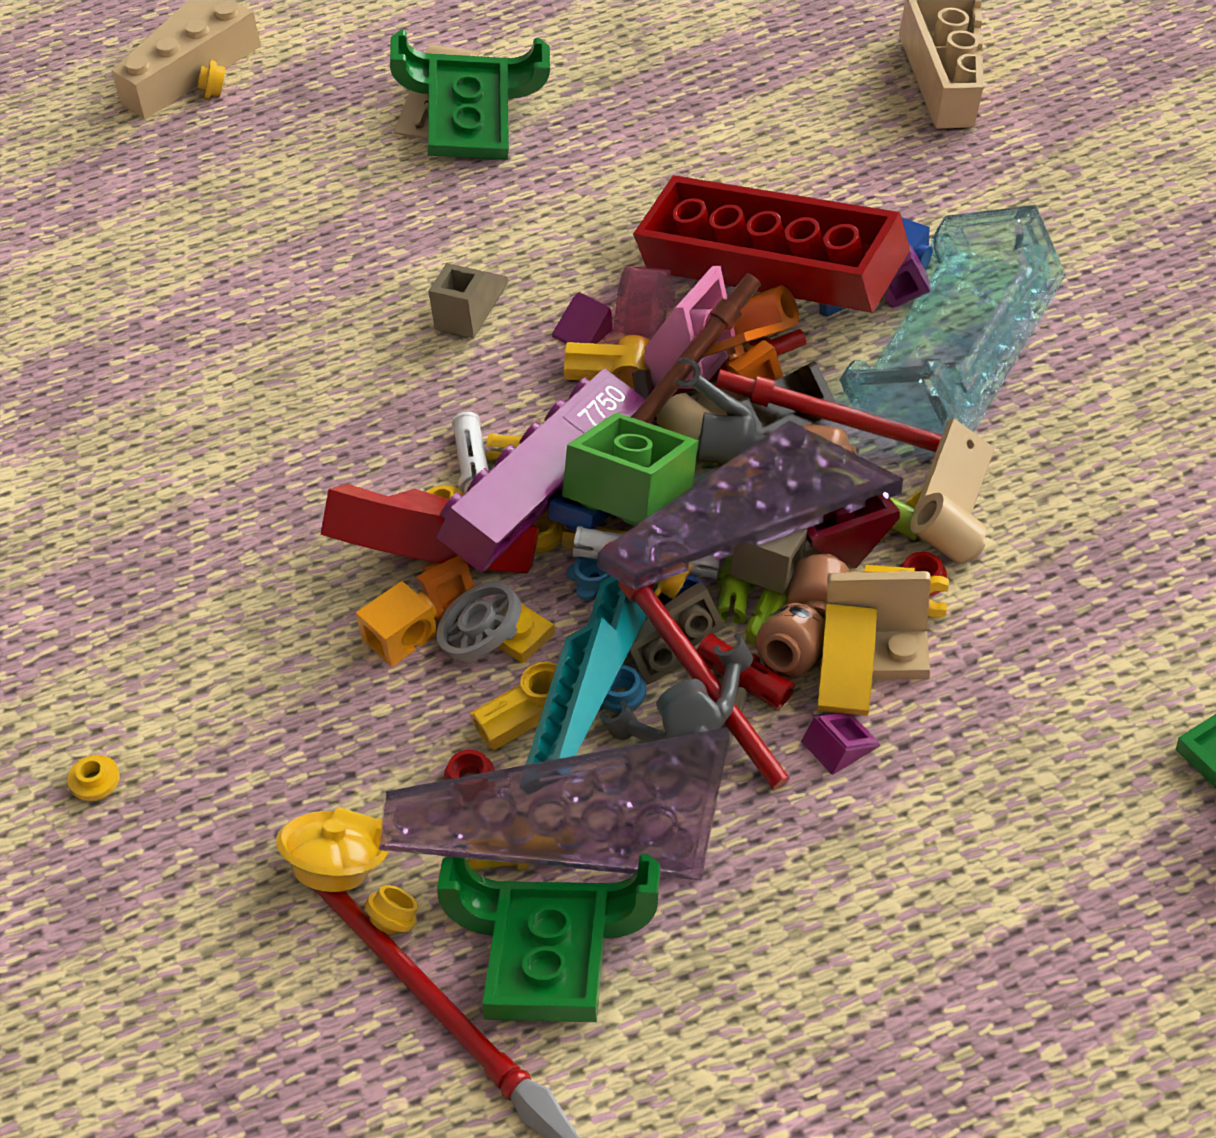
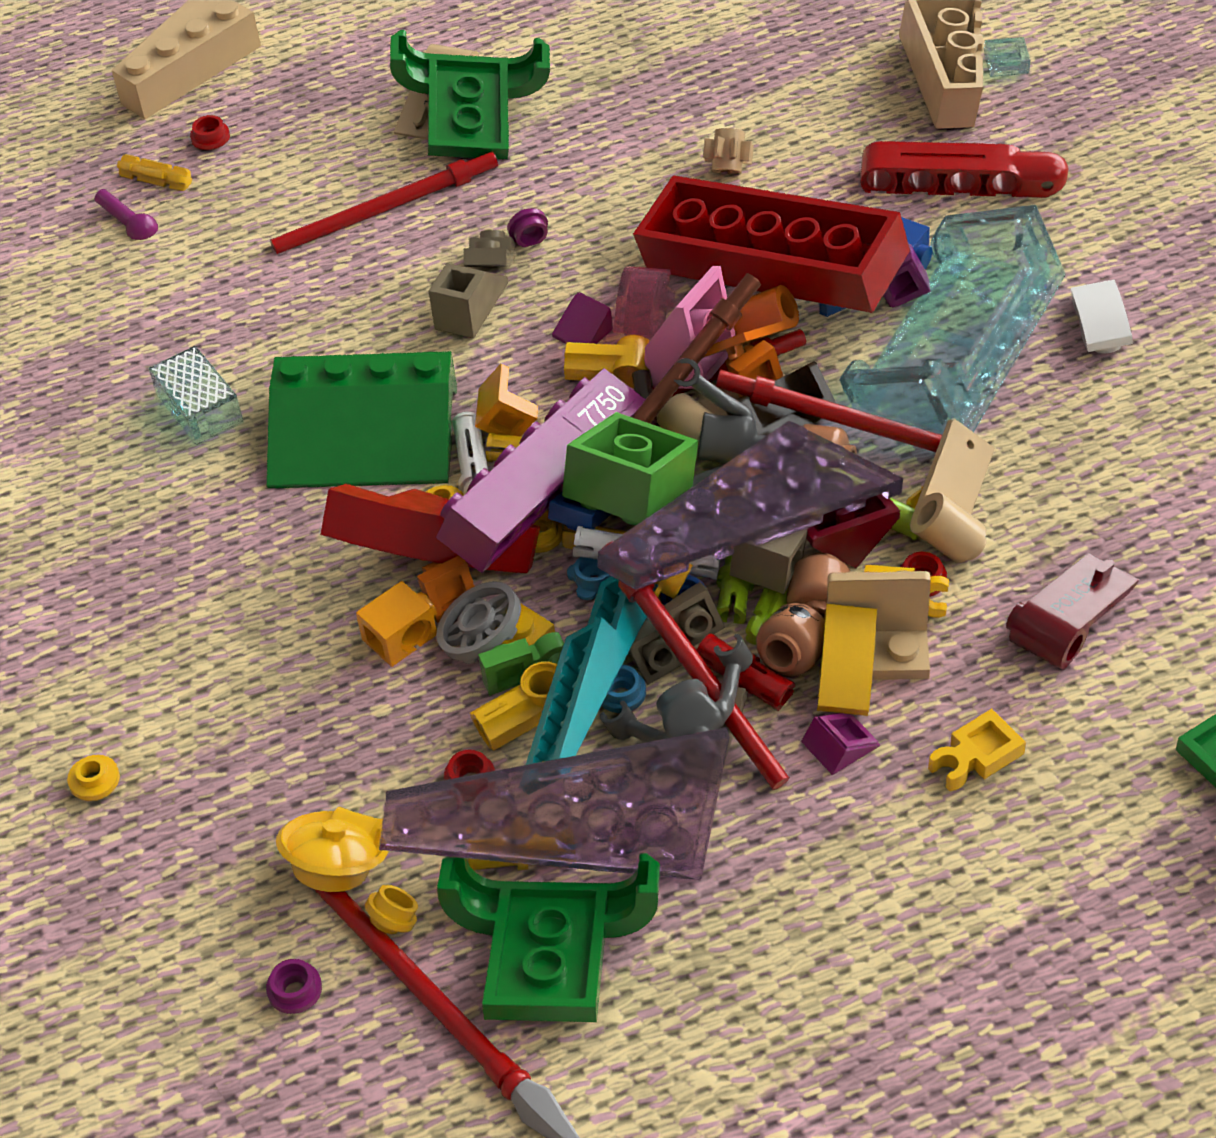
yellow plate [197,60,225,99] -> none
none -> magenta bar [94,189,158,240]
none -> yellow axle [117,154,192,191]
none -> clear light blue panel [148,346,244,446]
none -> red plate [190,115,230,150]
none -> green piece [266,351,457,489]
none -> magenta plate [266,959,322,1014]
none -> red bar [270,152,498,254]
none -> dark tan slope [463,230,516,267]
none -> light orange panel [475,363,538,436]
none -> bright green plate [478,632,564,696]
none -> magenta plate [507,208,548,247]
none -> tan gear [703,128,754,174]
none -> red piece [860,141,1069,198]
none -> yellow plate [928,708,1026,791]
none -> clear light blue plate [984,37,1031,77]
none -> door [1006,553,1139,670]
none -> white slope [1070,280,1133,353]

